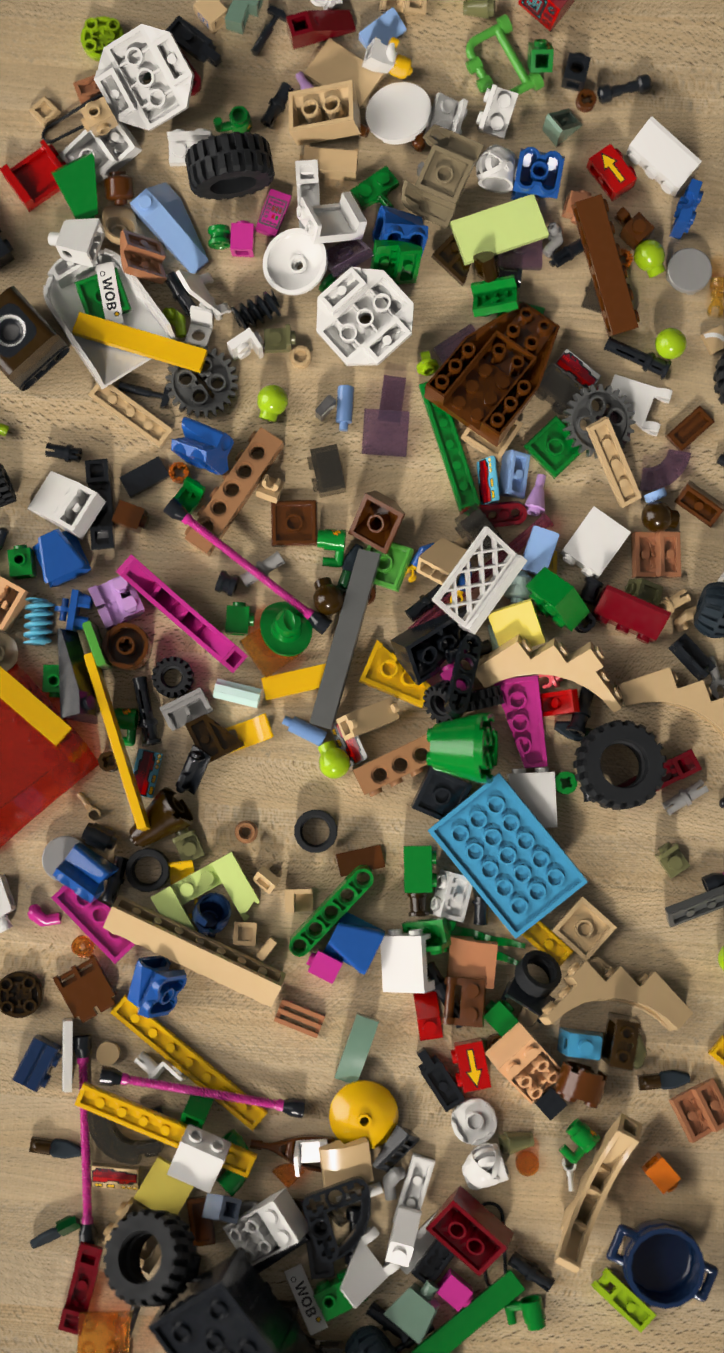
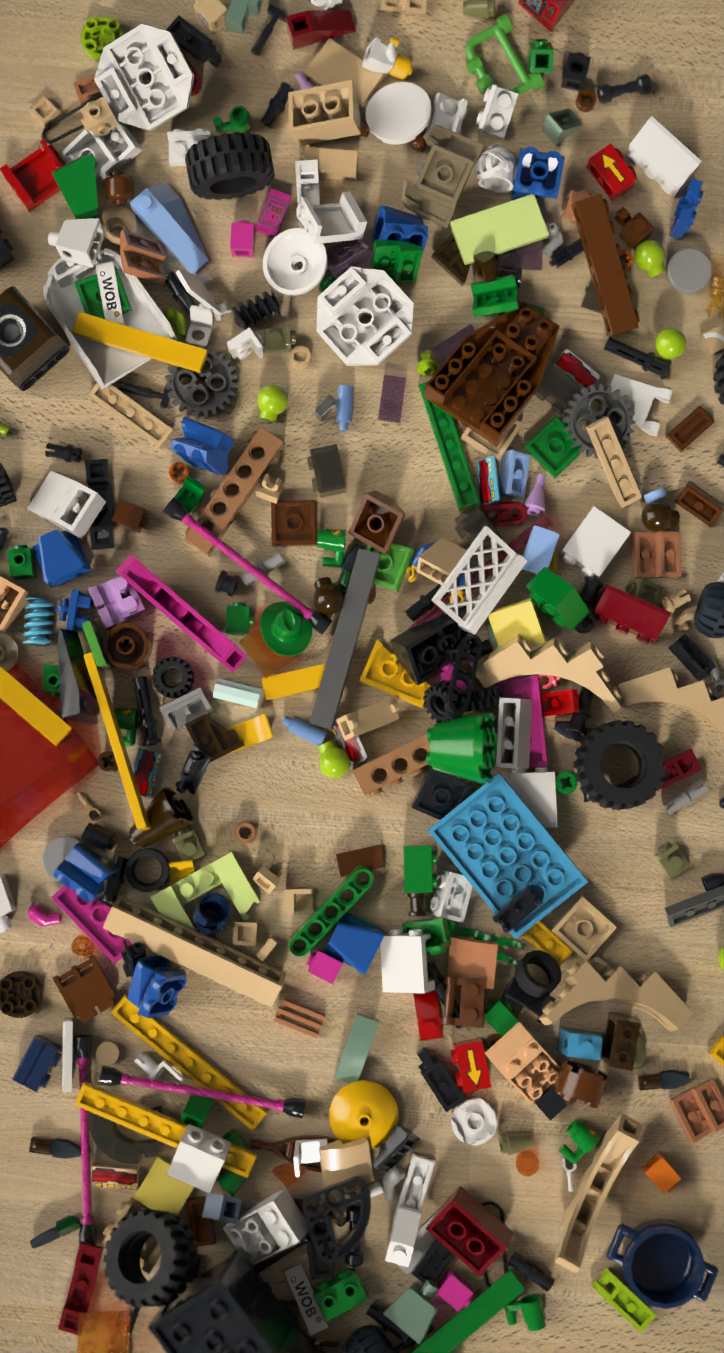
black tile [119,456,170,498] -> none
green wheel [208,224,230,250] -> none
black tyre [294,810,338,853] -> none
white flag [340,1226,402,1309] -> none
green plate [350,166,399,211] -> none
light blue slope [359,7,407,49] -> none
clear purple tile [362,408,410,457] -> none
white helmet [462,1143,510,1190] -> none
black pin [472,895,488,925] -> none
light aqua head [504,571,533,604] -> none
tile [639,449,691,491] -> none
none -> black hinge [121,940,146,980]
none -> black hinge [492,884,544,933]
none -> light grey brick [496,698,532,769]

